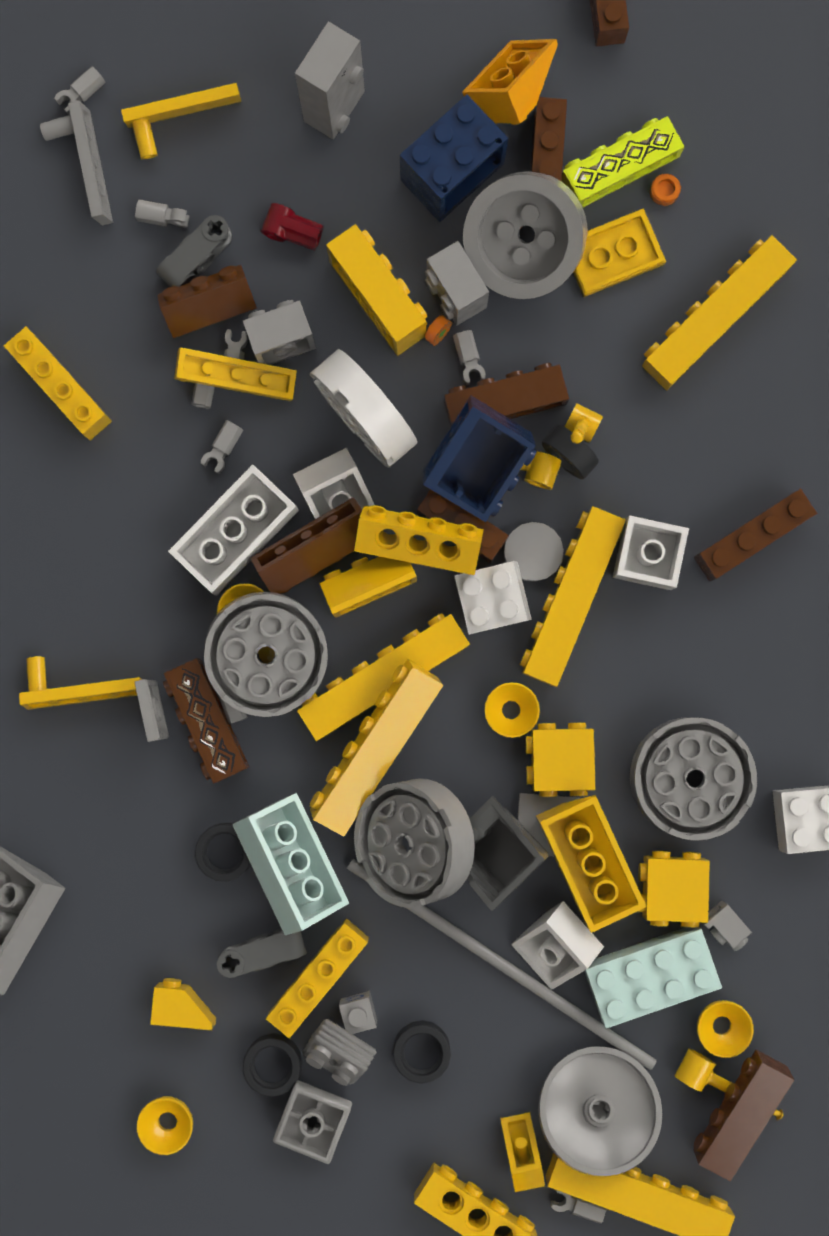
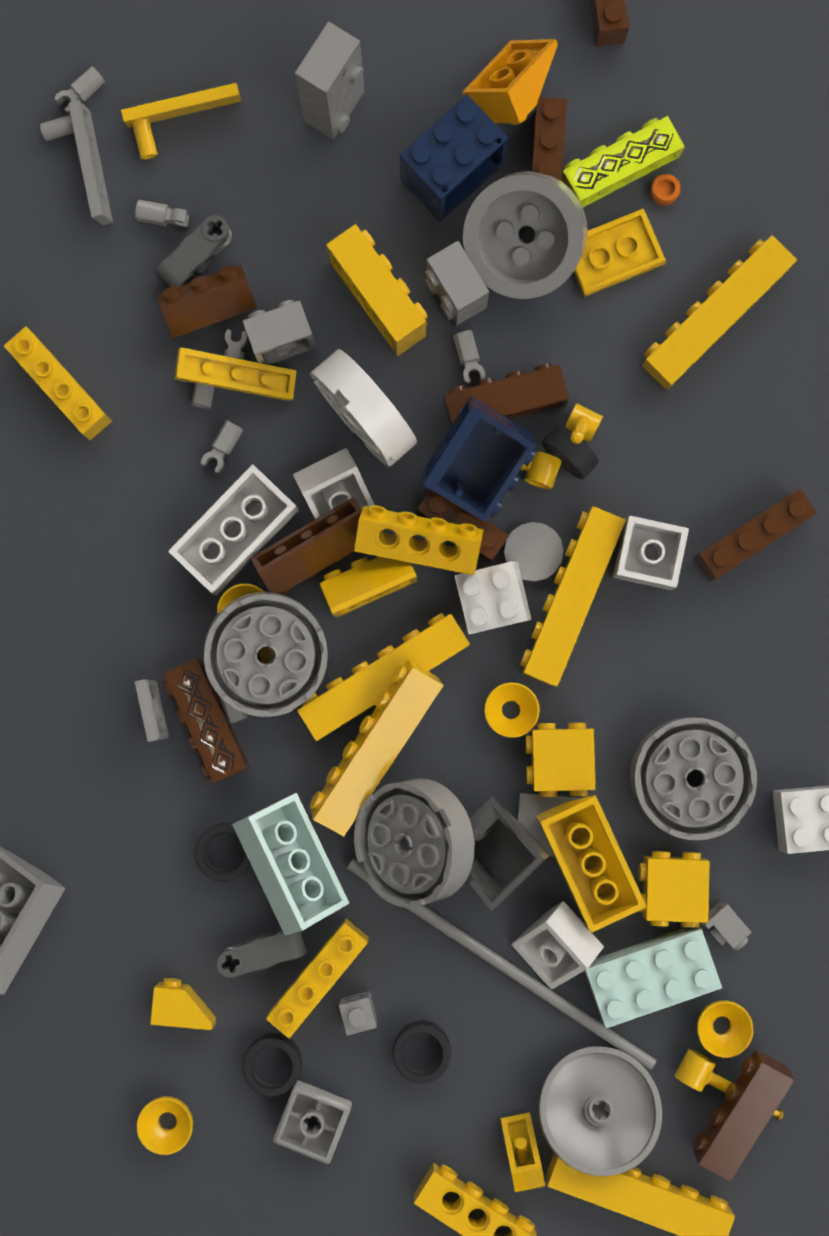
yellow piece [19,656,142,710] -> none
dark red piece [260,203,324,251] -> none
light grey brick [302,1019,377,1086] -> none
orange tile [425,315,452,346] -> none
light grey bar [550,1190,607,1224] -> none

